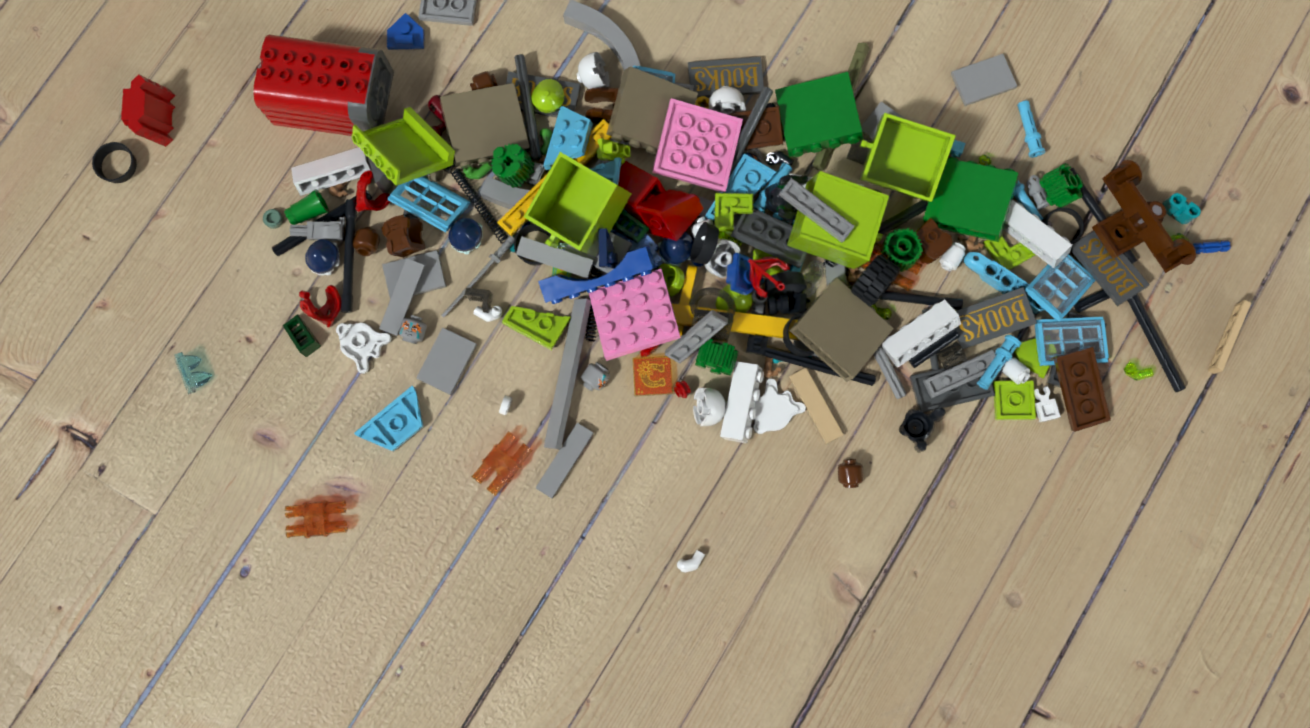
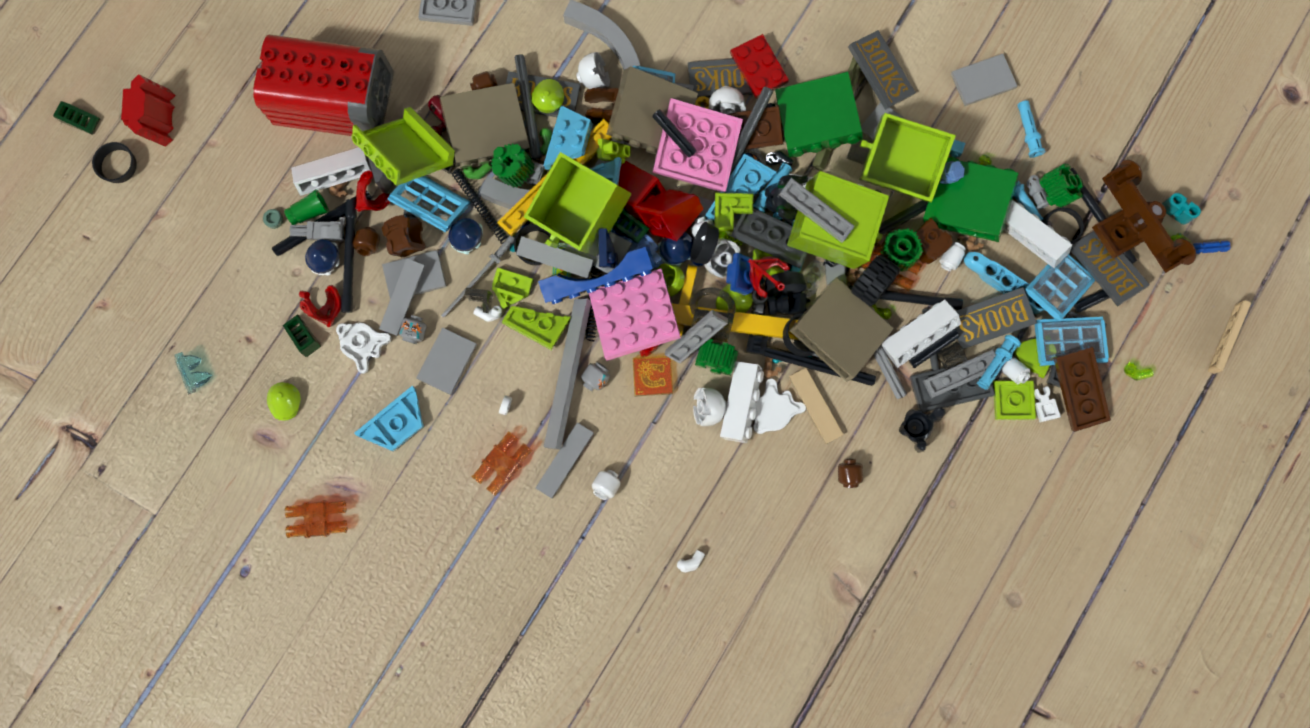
blue plate [387,13,425,50] -> none
dark tan plate [427,169,444,183] -> none
red plate [674,380,691,398] -> none
lime tile [983,234,1036,271] -> none
black axle [1127,294,1186,392] -> none
none -> dark green slope [53,101,100,135]
none -> lime hat [267,382,301,421]
none -> lime slope [492,267,534,309]
none -> white head [592,470,621,500]
none -> black axle [652,109,696,158]
none -> red plate [730,34,789,99]
none -> dark grey tile [848,30,916,110]
none -> medium blue piece [940,161,965,184]

